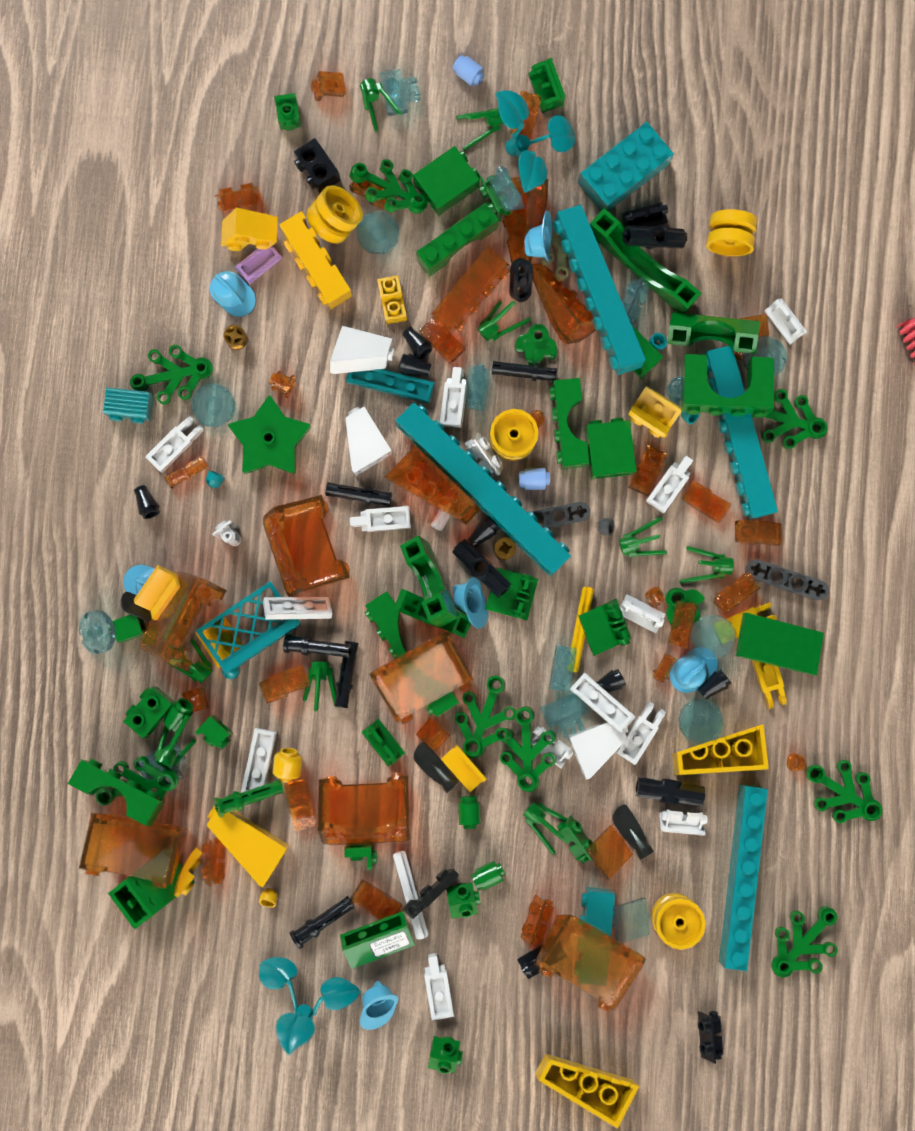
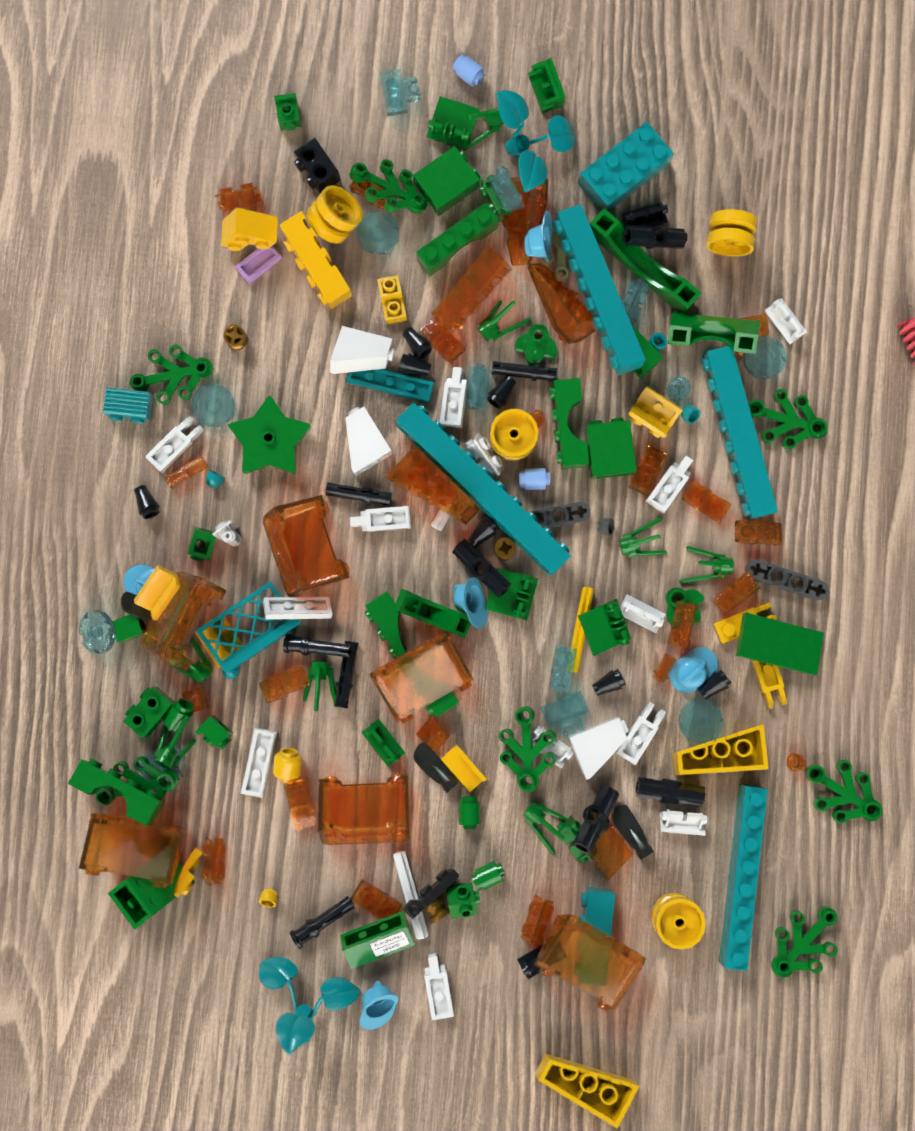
yellow slope [207,806,290,888] -> none
medium azure piece [210,271,256,317] -> none
green pin [214,780,284,818] -> none
clear orange brick [269,370,296,398] -> none
clear orange bracket [311,71,346,101] -> none
green bracket [344,844,377,870] -> none
green plant [360,78,402,132] -> none
green arch [400,535,459,628] -> none
green brick [428,1036,463,1074] -> none
green plant [455,675,516,759] -> none
black plate [509,258,533,302] -> none
clear orange slope [510,90,542,139] -> none
white tile [570,672,635,733] -> none
clear light blue piece [613,897,650,944] -> none
clear orange hinge [645,587,664,606] -> none
green arch [681,354,774,418] -> none
clear light blue tile [691,615,736,659] -> none
black hinge [697,1011,724,1064] -> none
none -> green brick [187,526,216,562]
none -> pearl gold wheel [423,895,450,923]
none -> green hinge [426,96,480,150]
none -> black cone [487,376,516,409]
none -> black piece [573,785,619,854]

